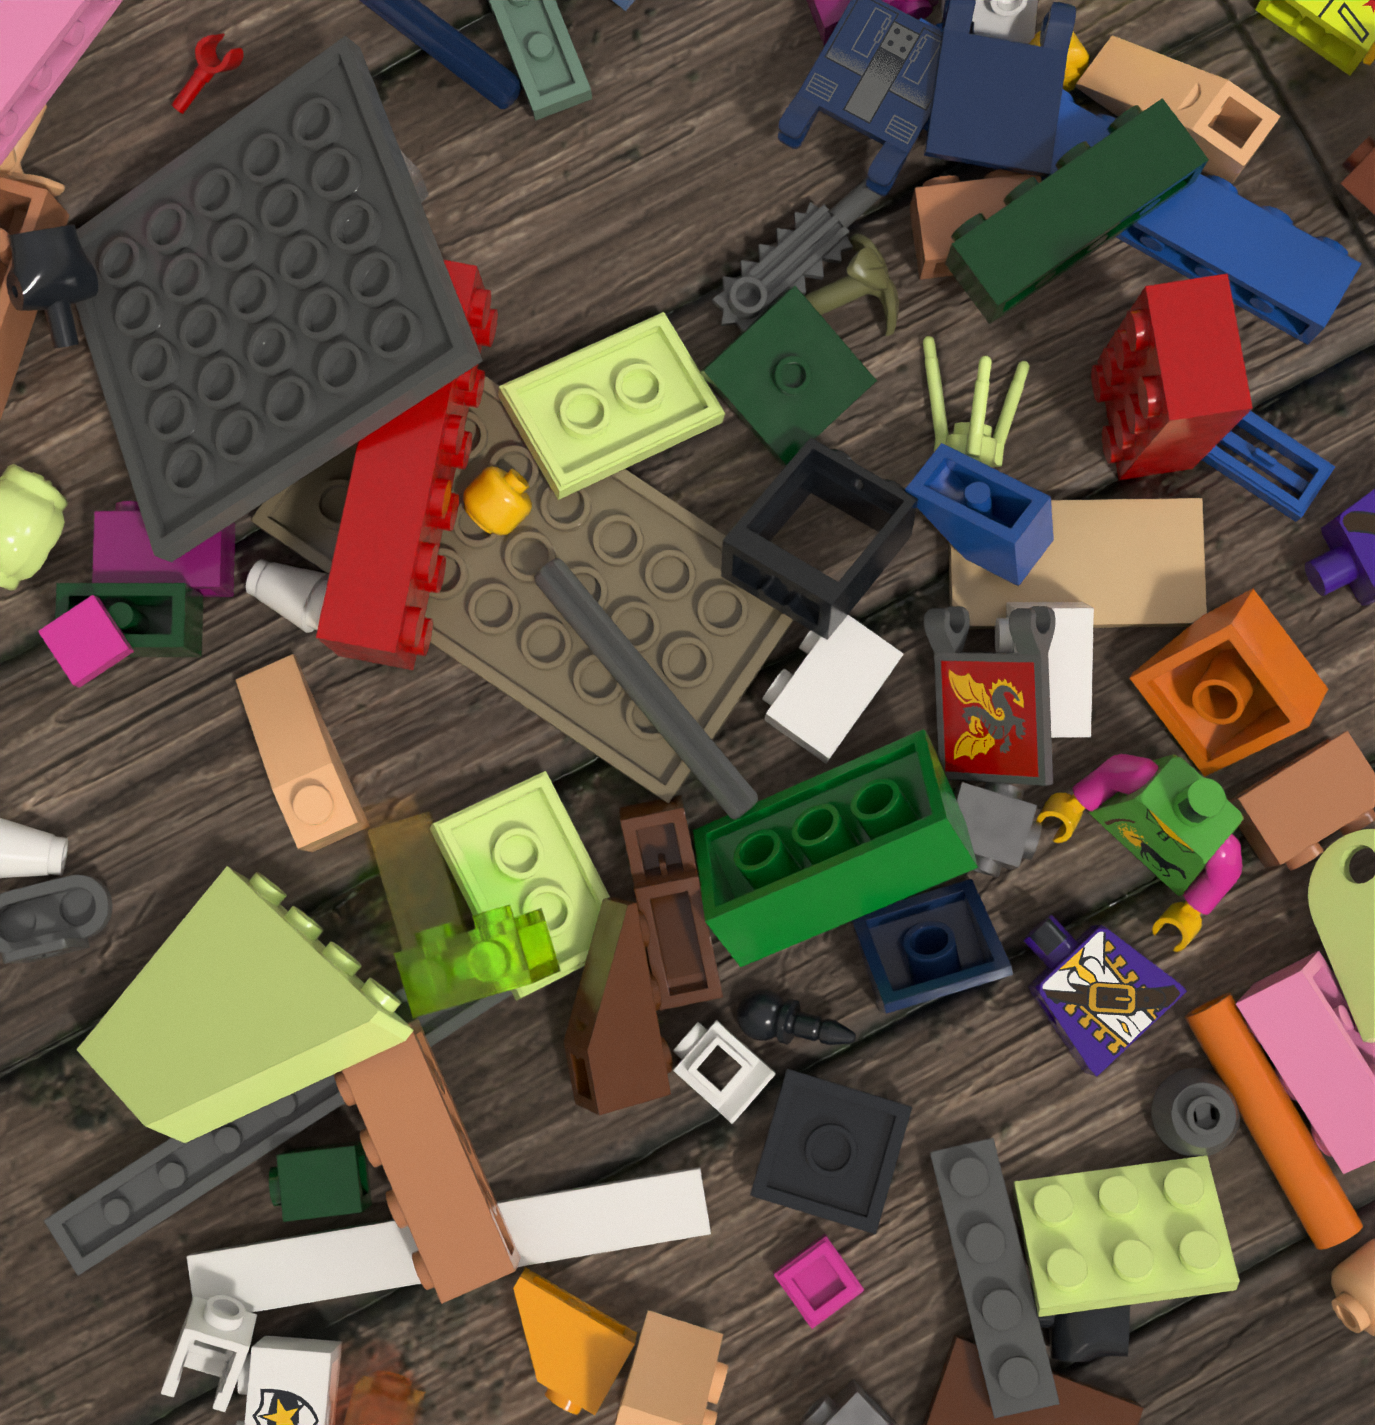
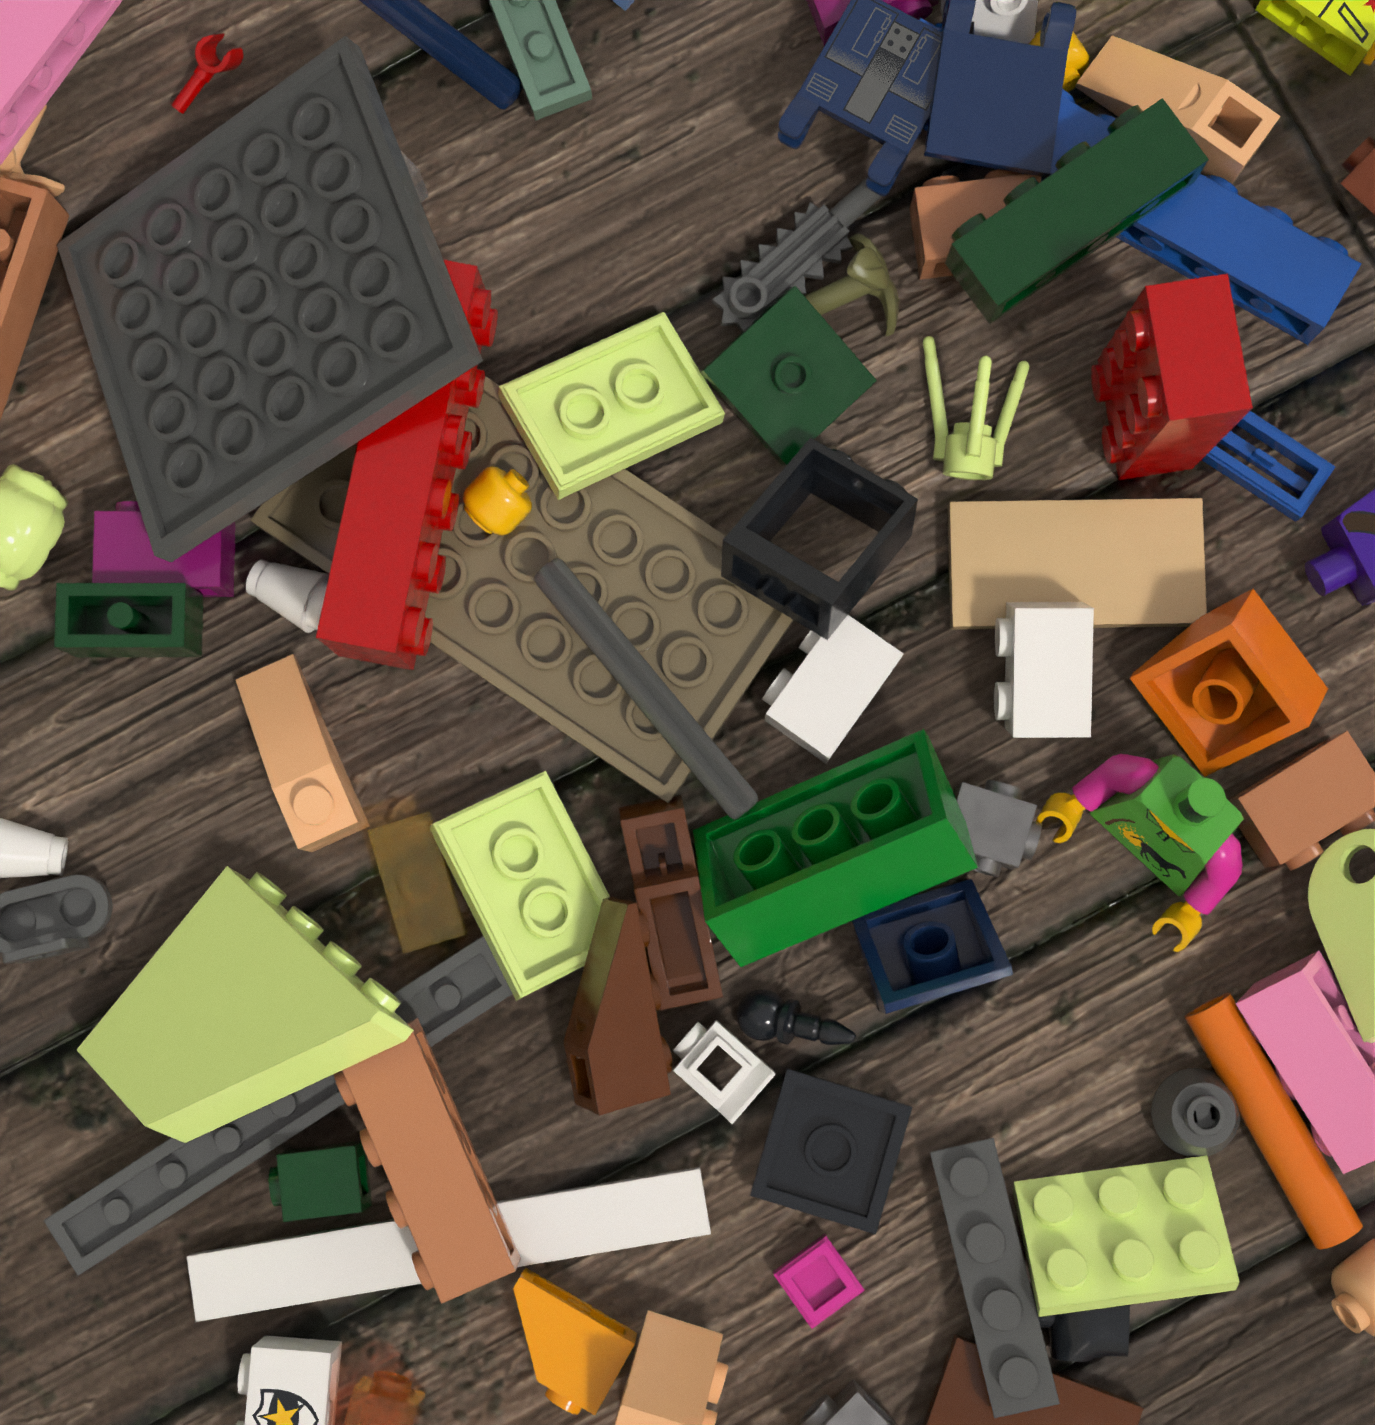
black piece [7,224,98,348] -> none
dark pink tile [38,595,134,688] -> none
white window [161,1295,257,1412] -> none
clear neon green brick [394,904,561,1018] -> none
blue slope [905,443,1054,586] -> none
flag [924,606,1056,786] -> none
torso [1023,914,1187,1077] -> none

